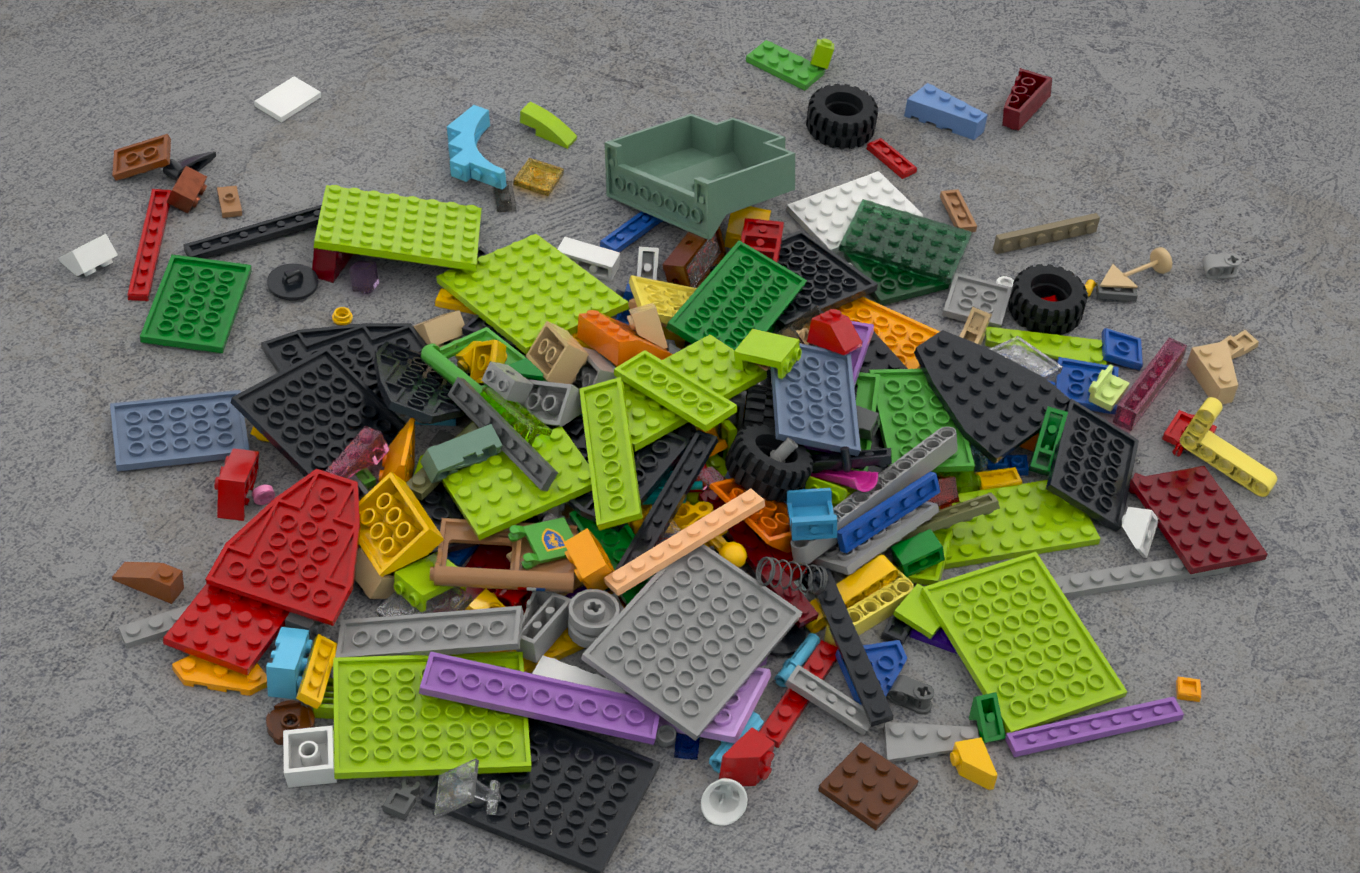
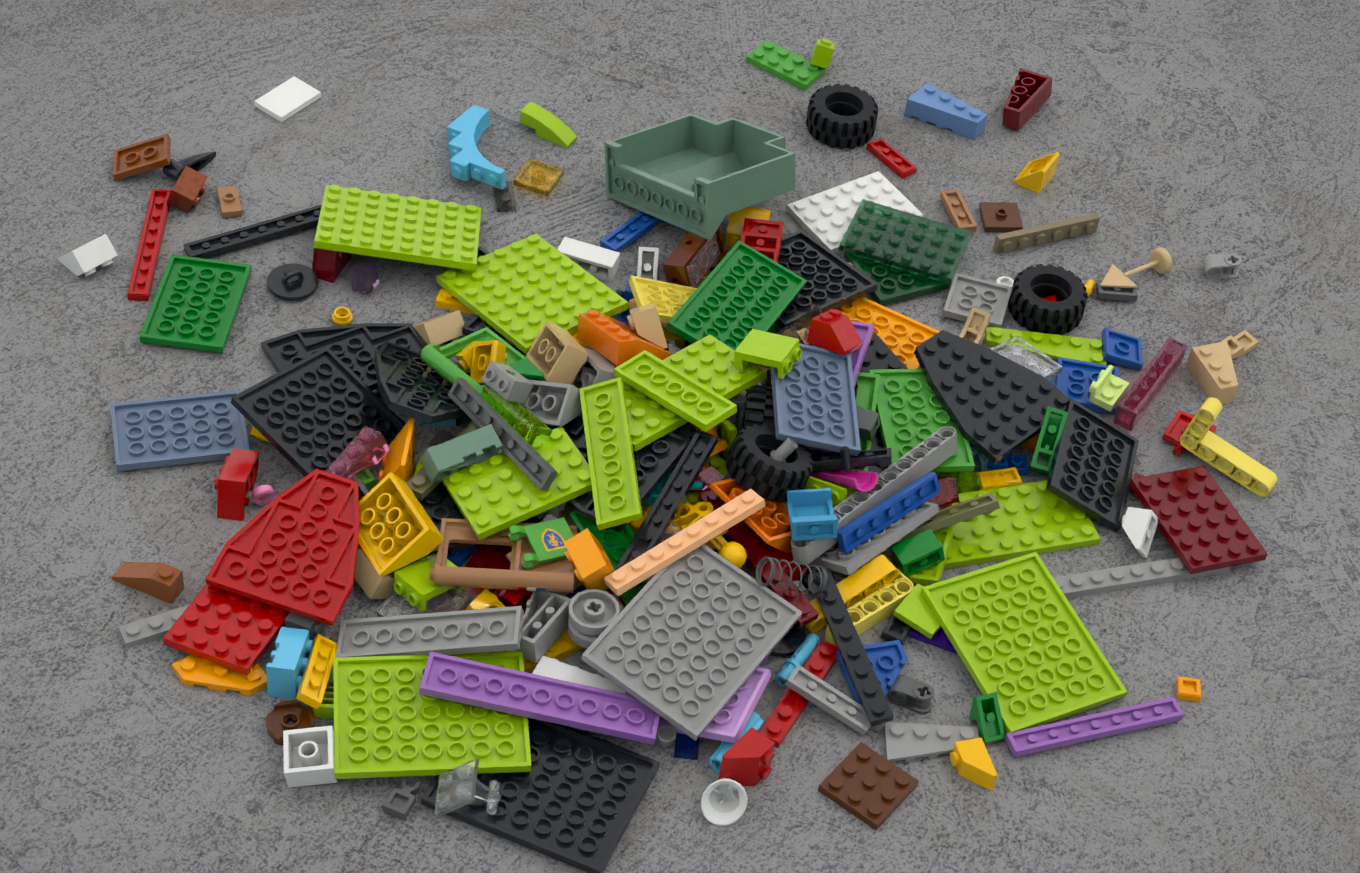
none -> reddish brown plate [979,202,1023,232]
none -> yellow slope [1014,152,1060,194]

